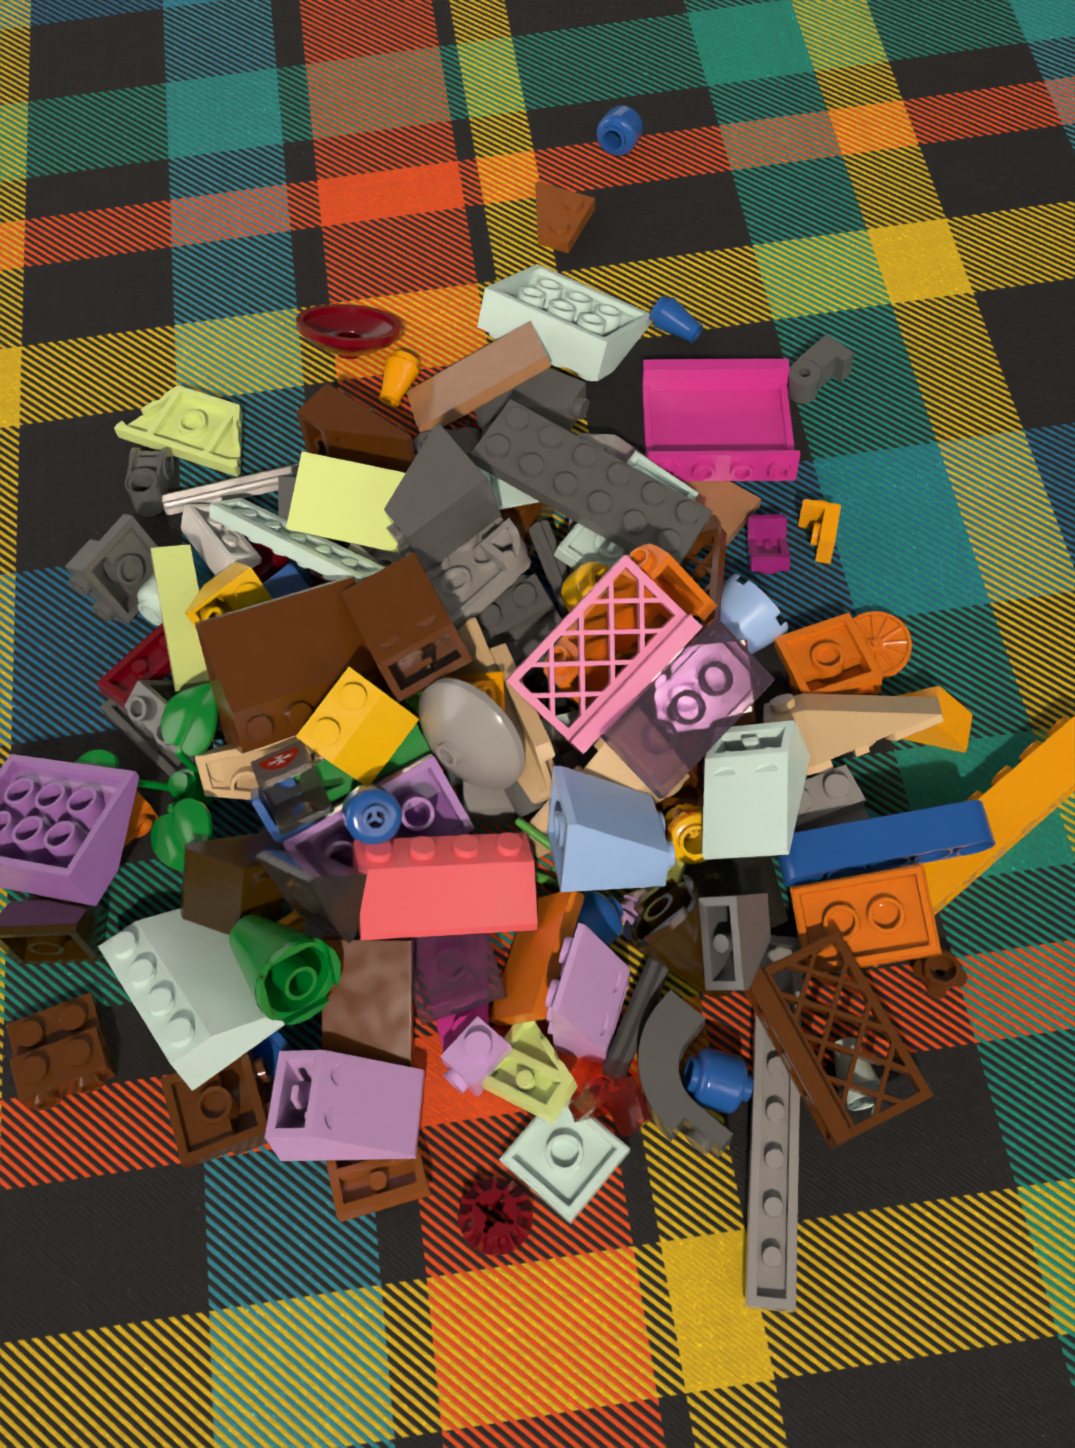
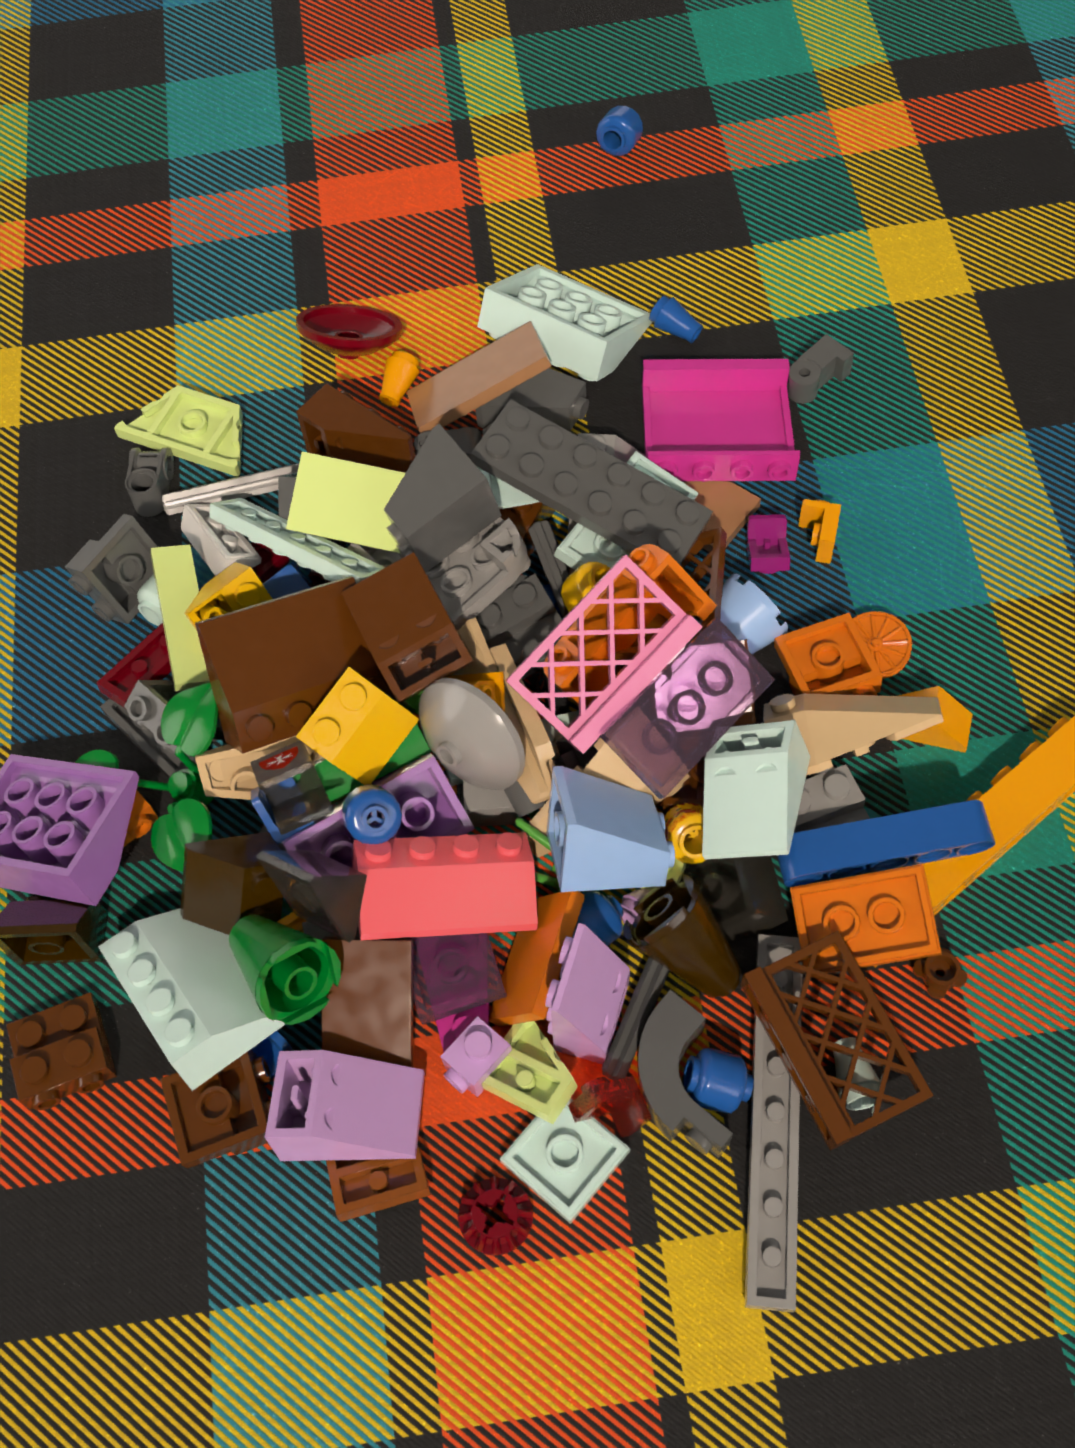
dark orange wing [535,181,595,254] -> none
dark grey slope [698,893,771,990] -> none

